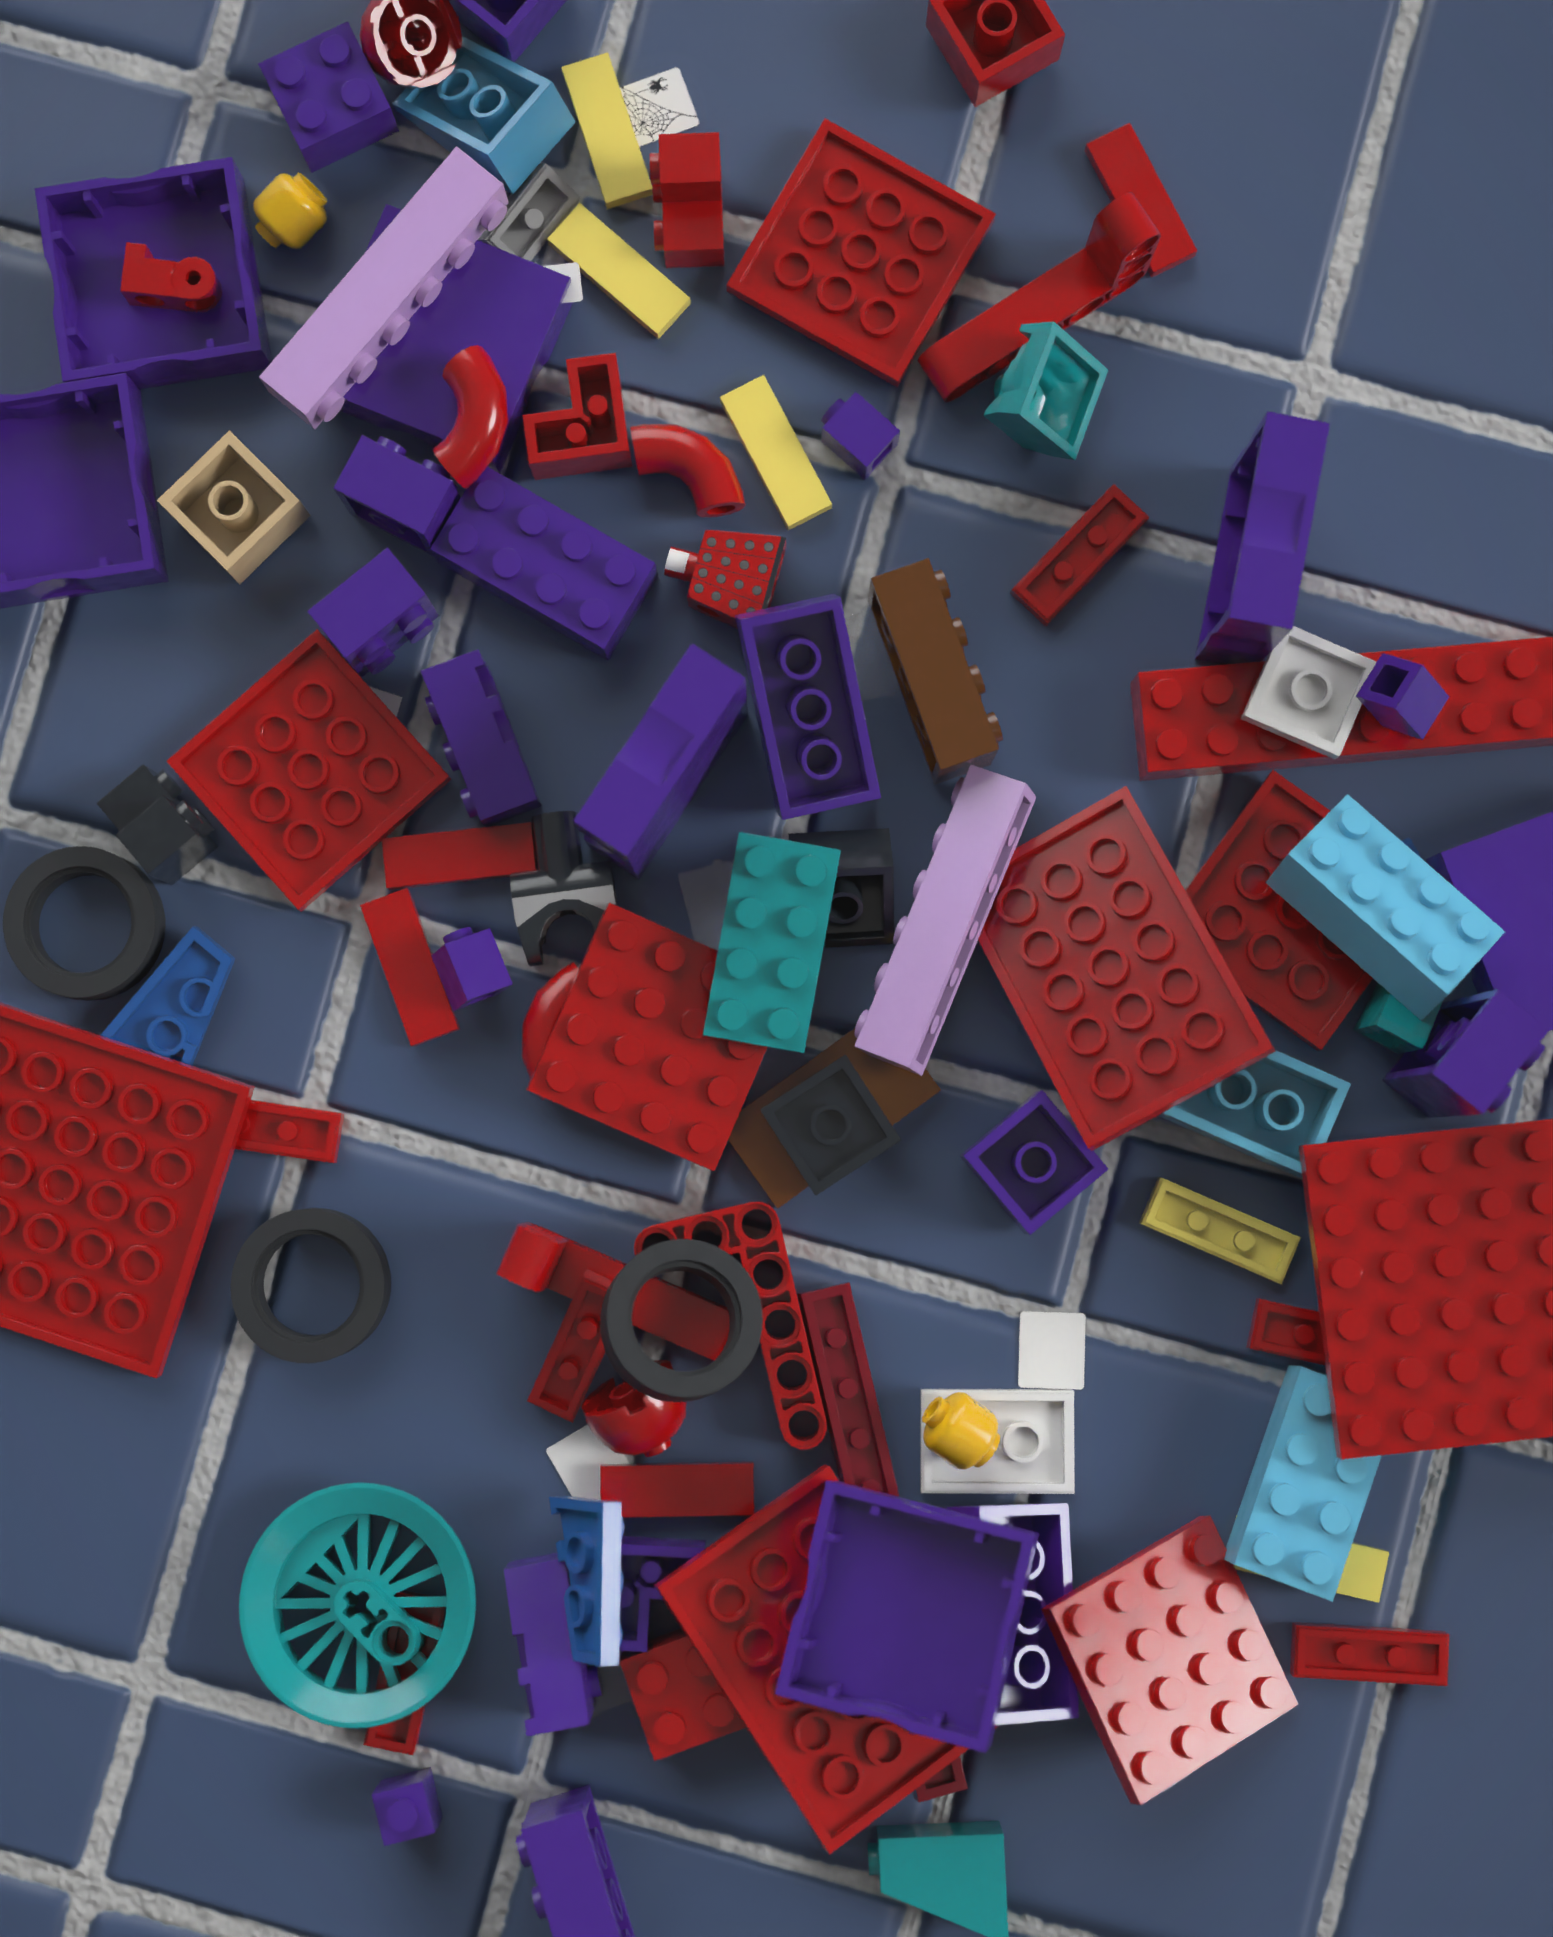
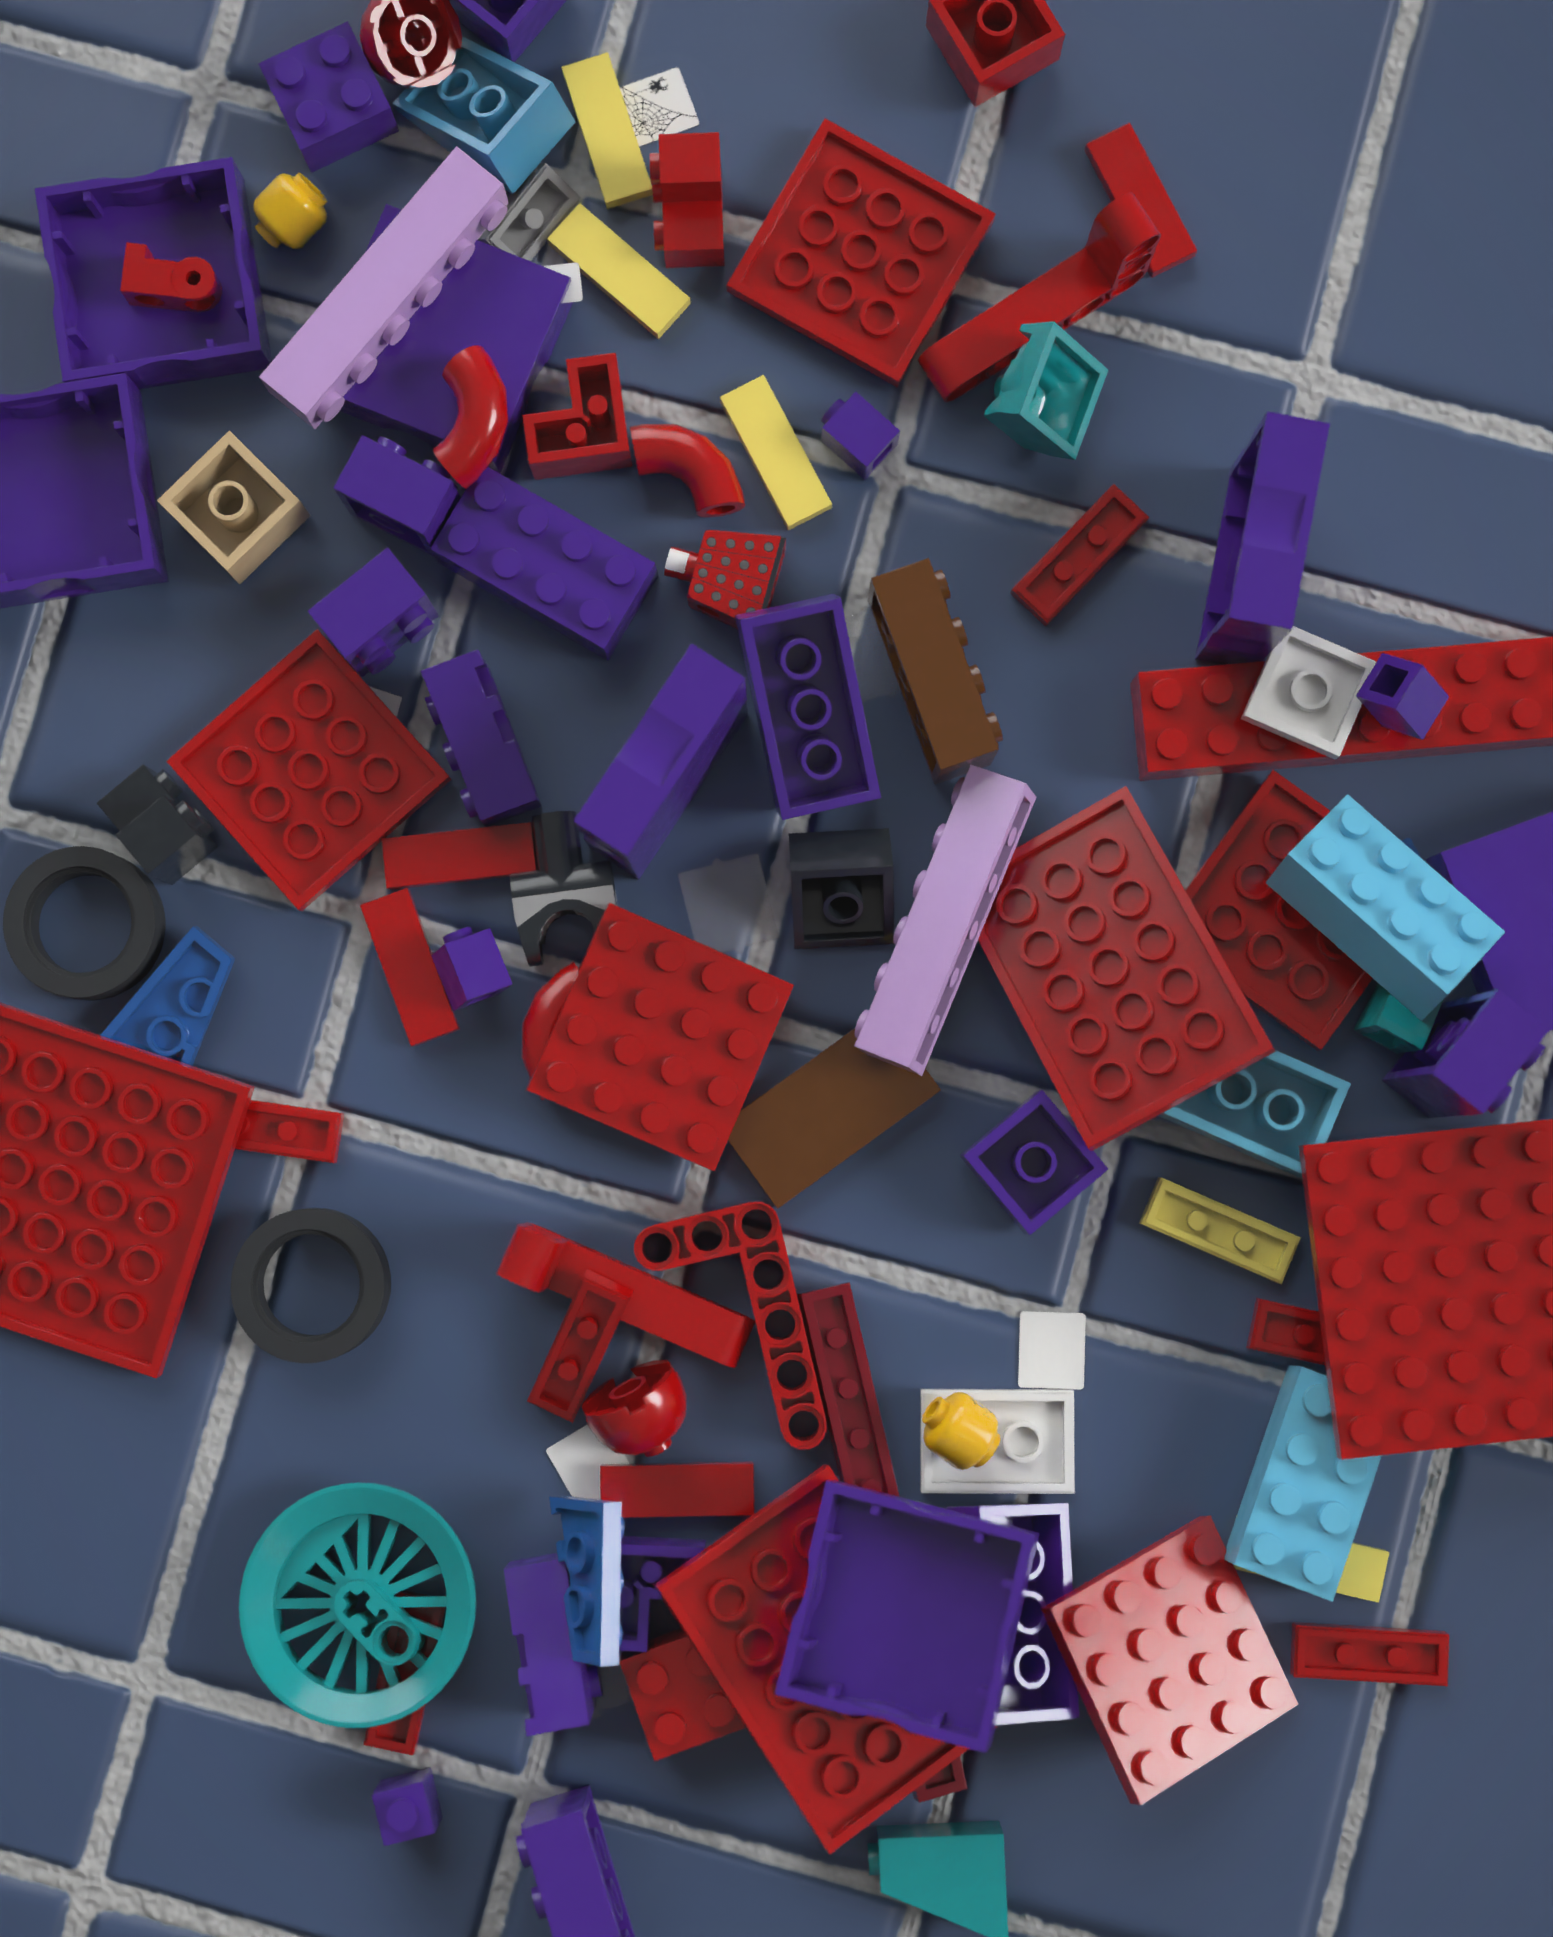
black tyre [600,1239,763,1402] -> none
teal plate [703,832,841,1053] -> none
black plate [760,1054,901,1196] -> none

